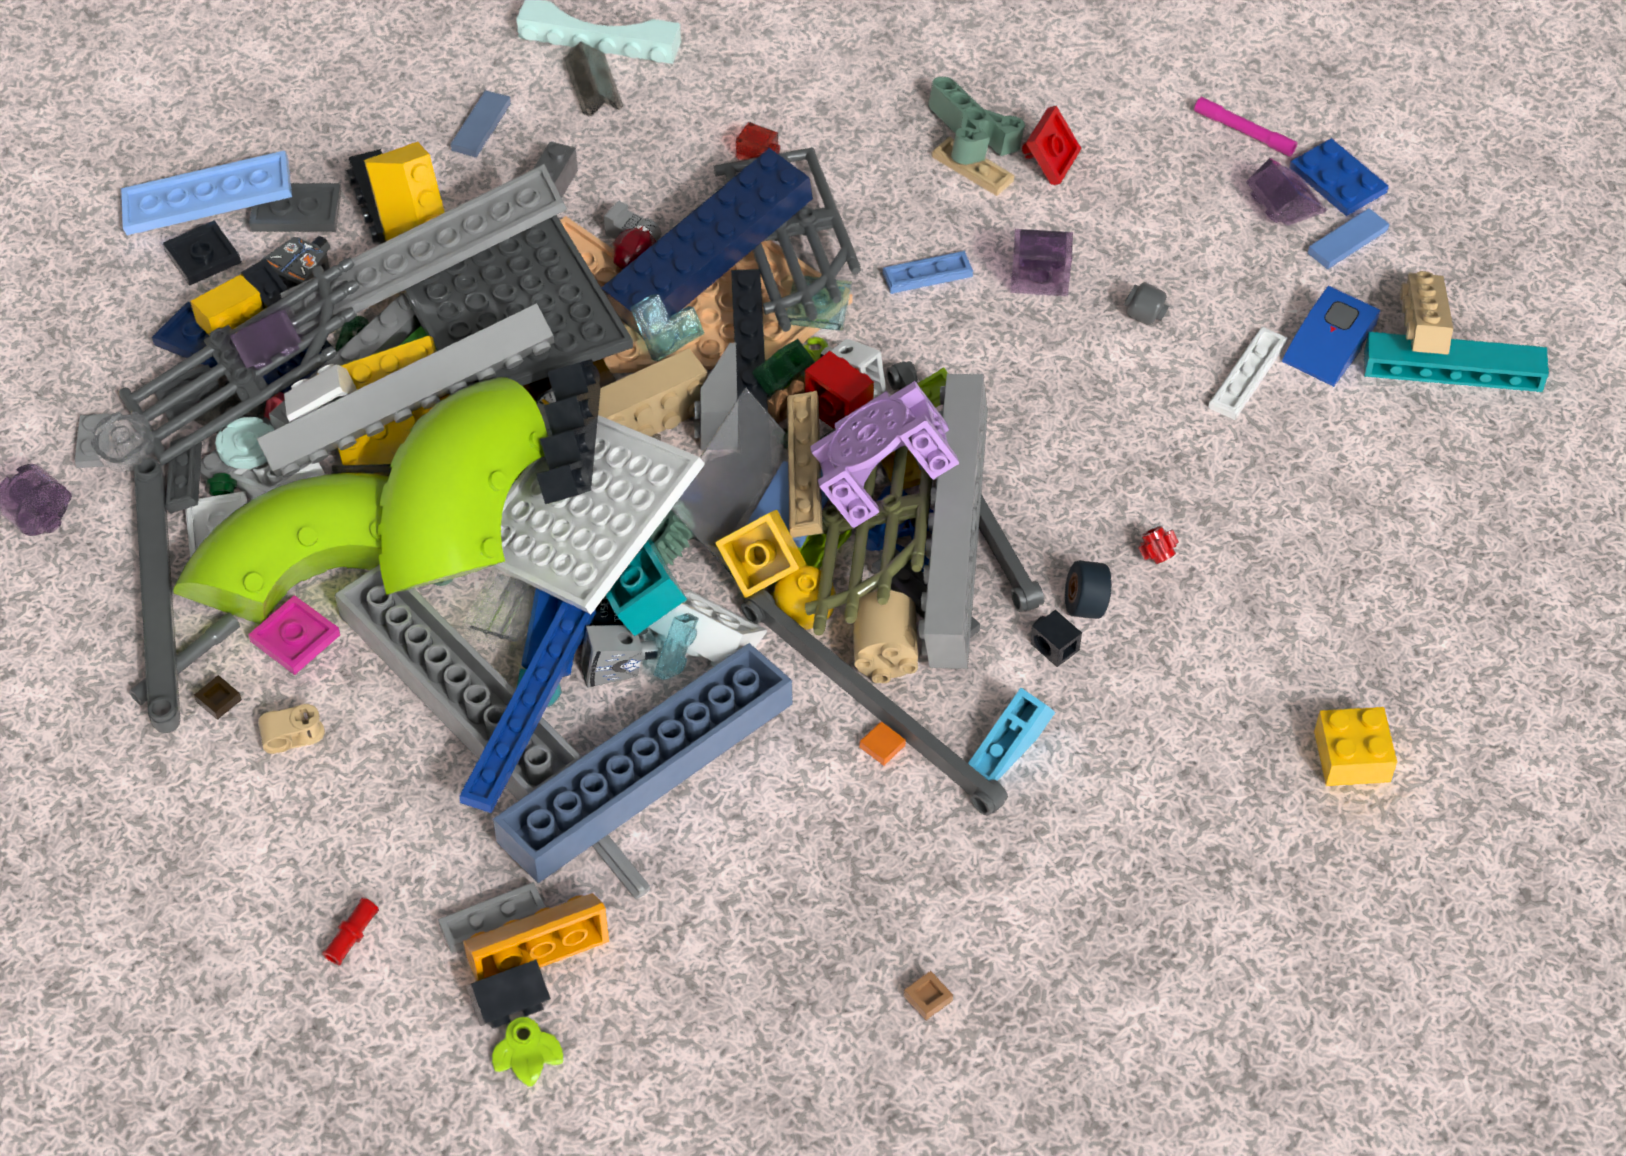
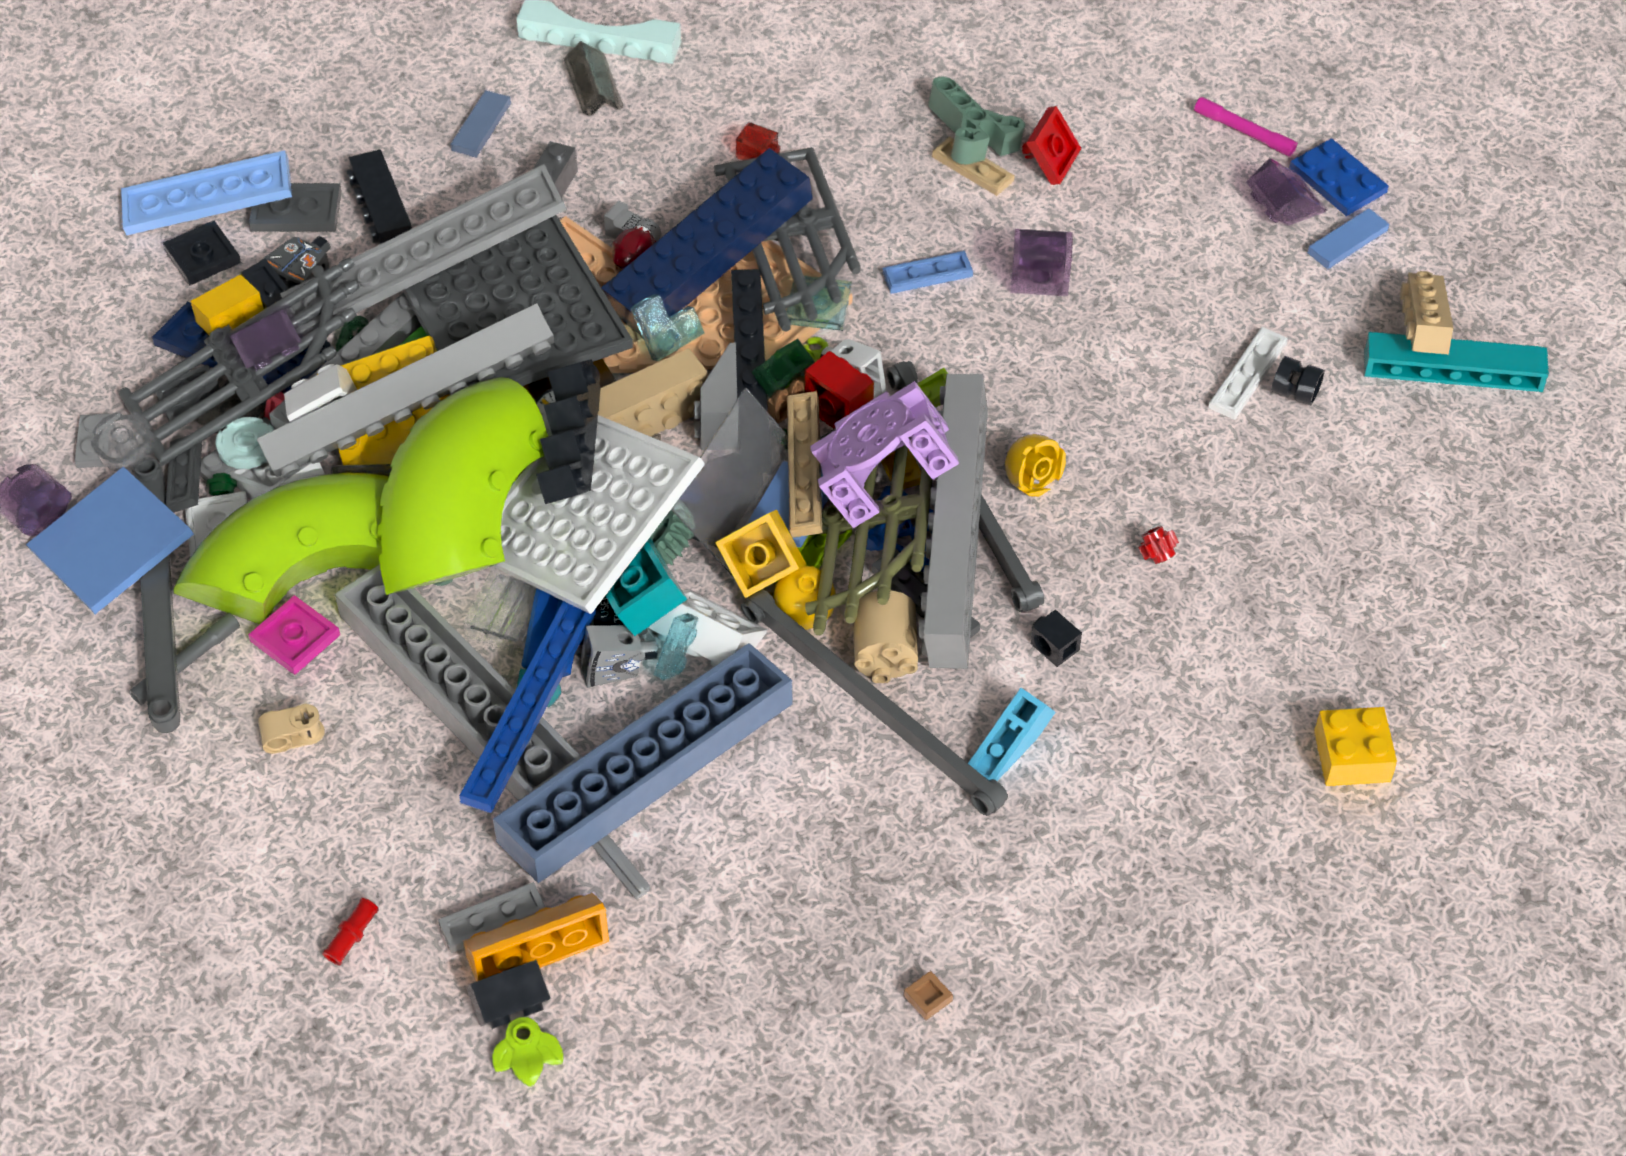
dark brown plate [194,675,242,720] -> none
yellow slope [364,141,445,241] -> none
orange tile [860,721,906,766] -> none
black wheel [1065,560,1112,619] -> none
dark grey head [1124,282,1169,325] -> none
blue slope [1282,285,1380,387] -> none
none -> medium blue tile [26,466,194,615]
none -> yellow cylinder [1005,434,1066,497]
none -> black wheel [1271,356,1325,406]

